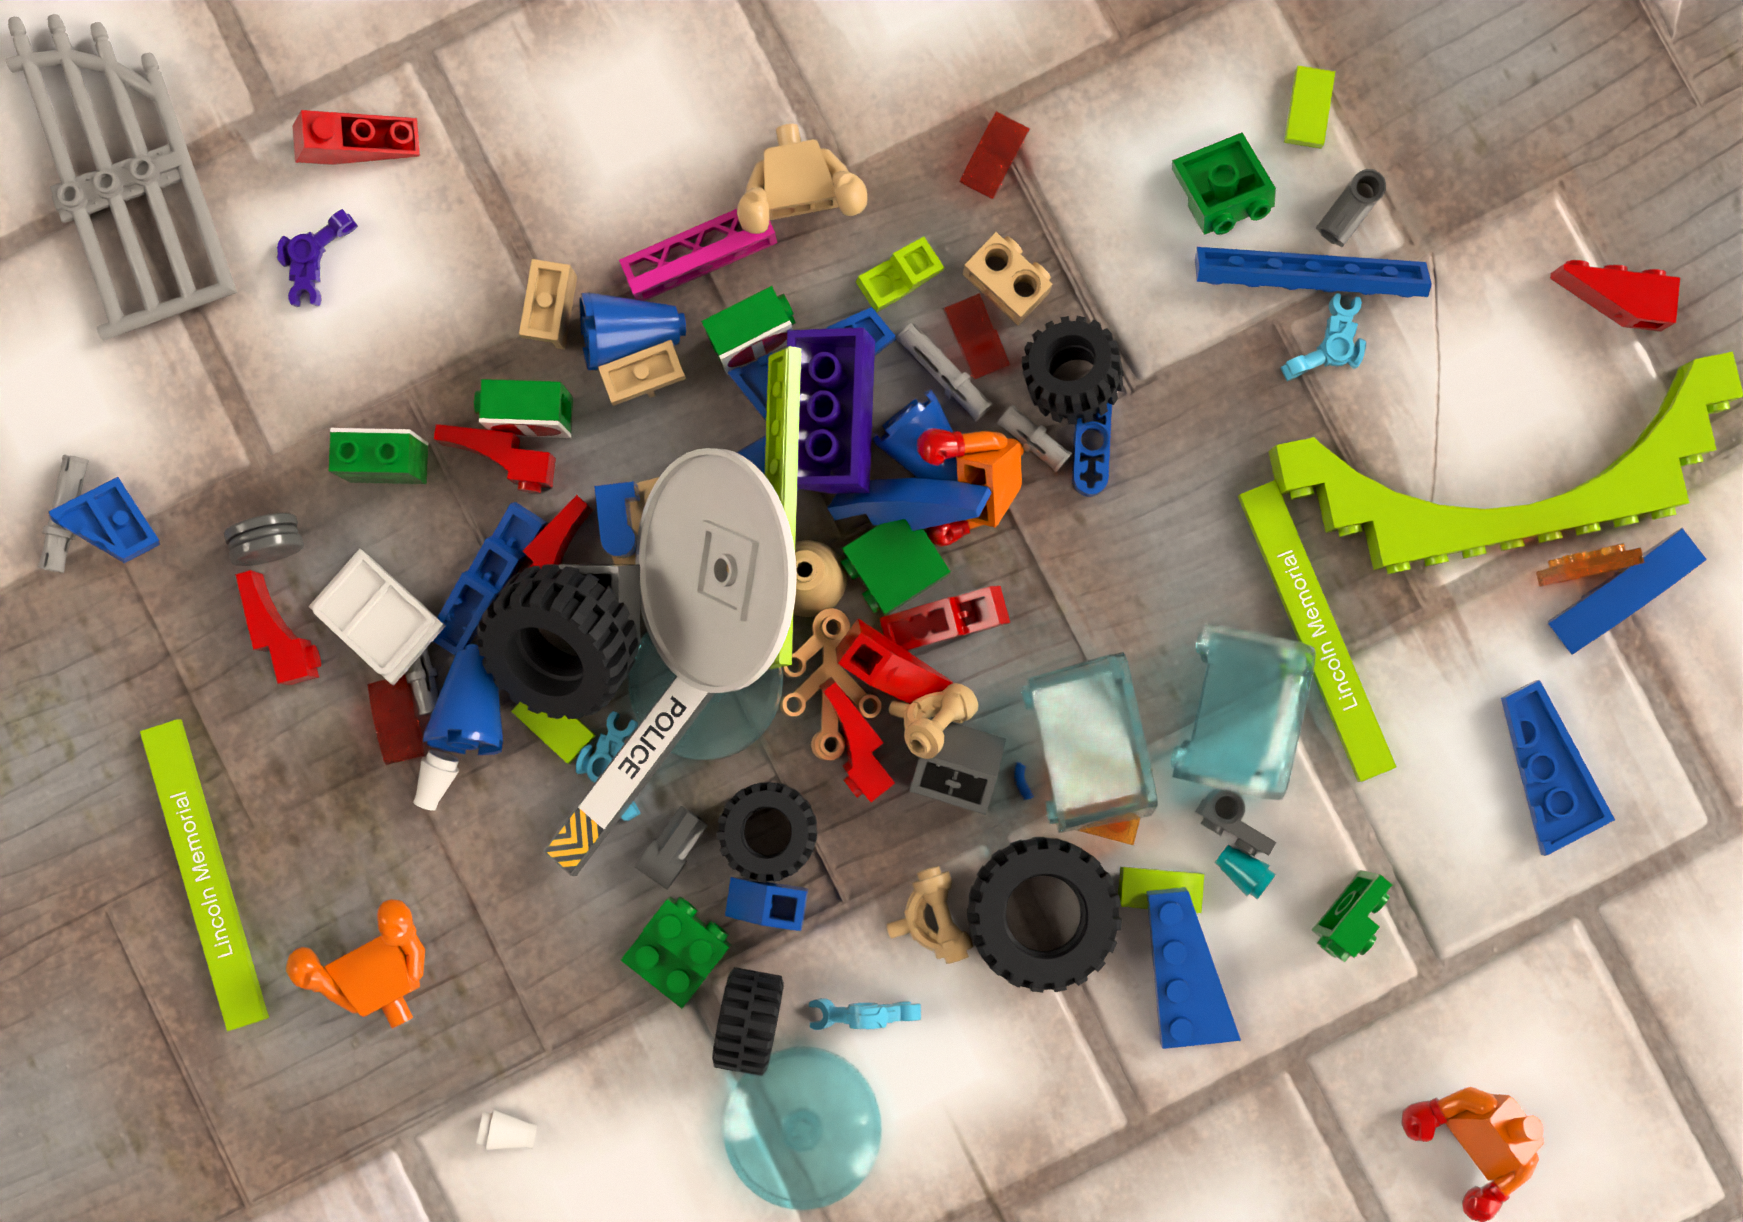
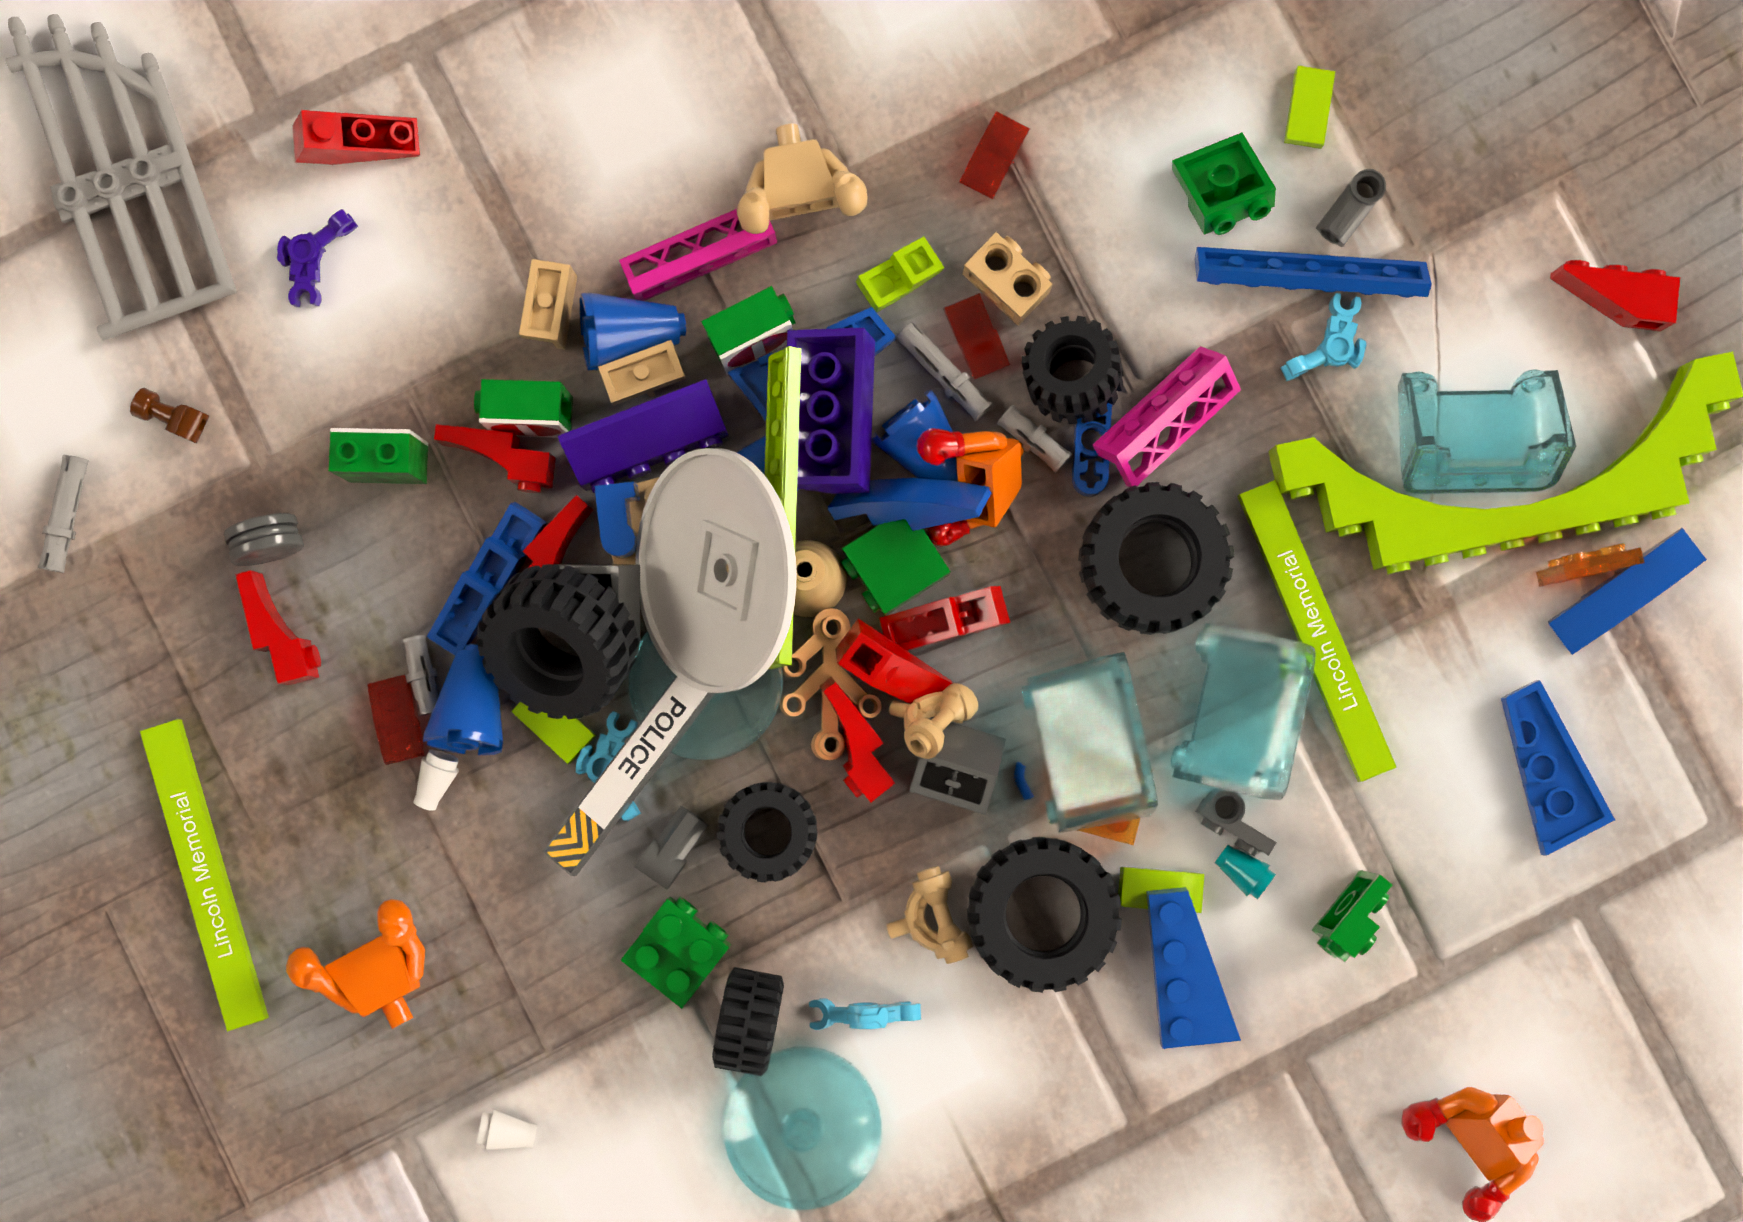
blue wing [48,477,160,563] -> none
white piece [308,549,445,685] -> none
blue slope [725,877,808,931] -> none
none -> reddish brown leg [130,388,210,444]
none -> dark purple slope [558,379,729,493]
none -> black tyre [1078,482,1234,635]
none -> dark pink fence [1093,346,1241,487]
none -> clear light blue windscreen [1398,369,1577,494]

